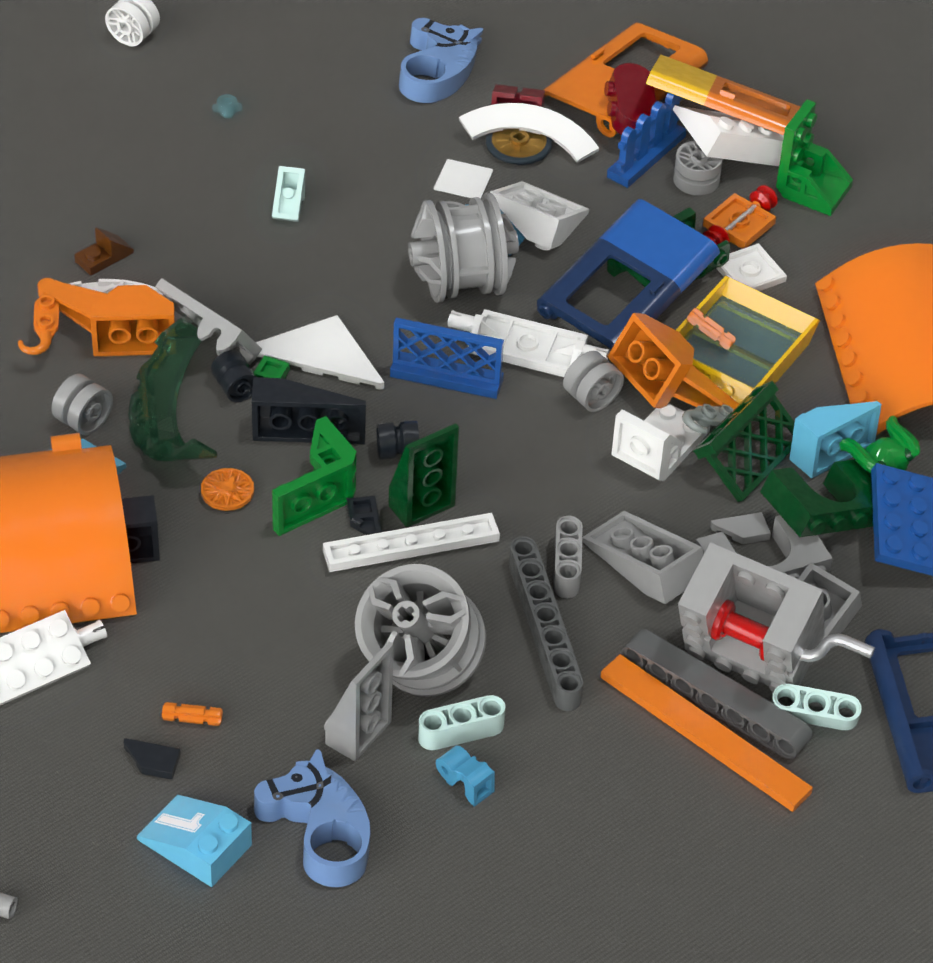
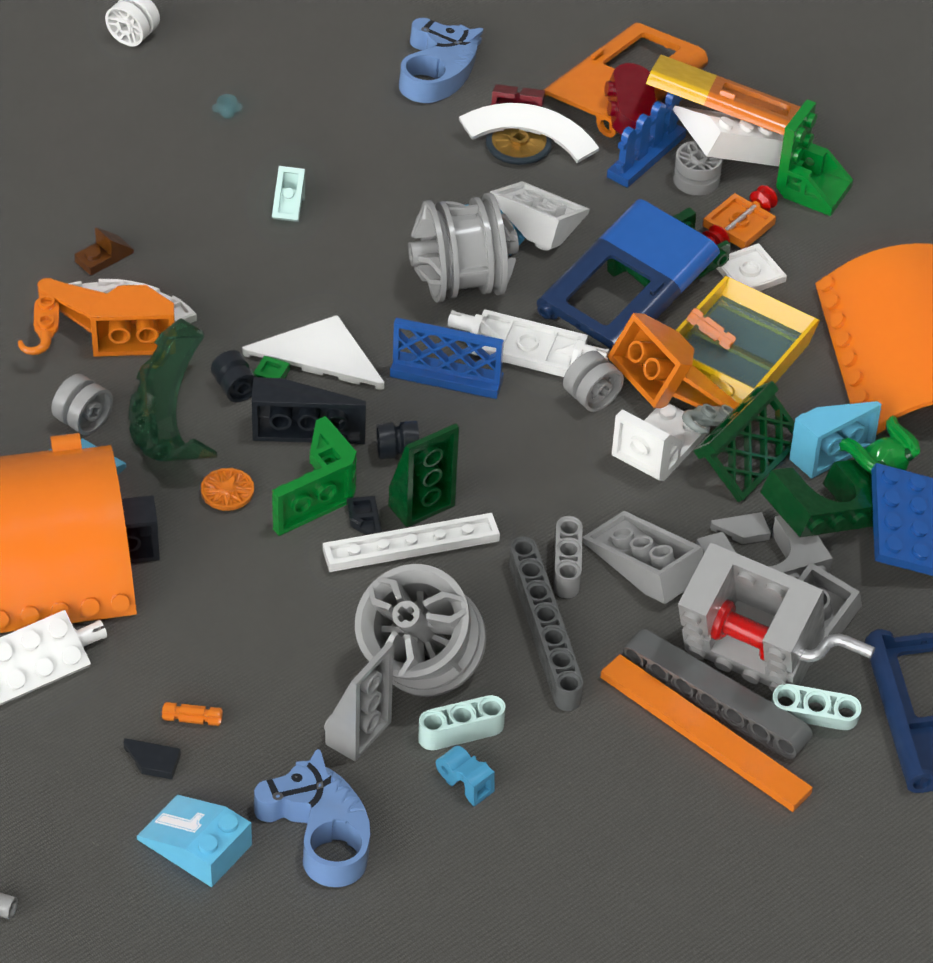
light grey hinge [155,278,262,365] -> none
white sticker [434,159,493,199] -> none

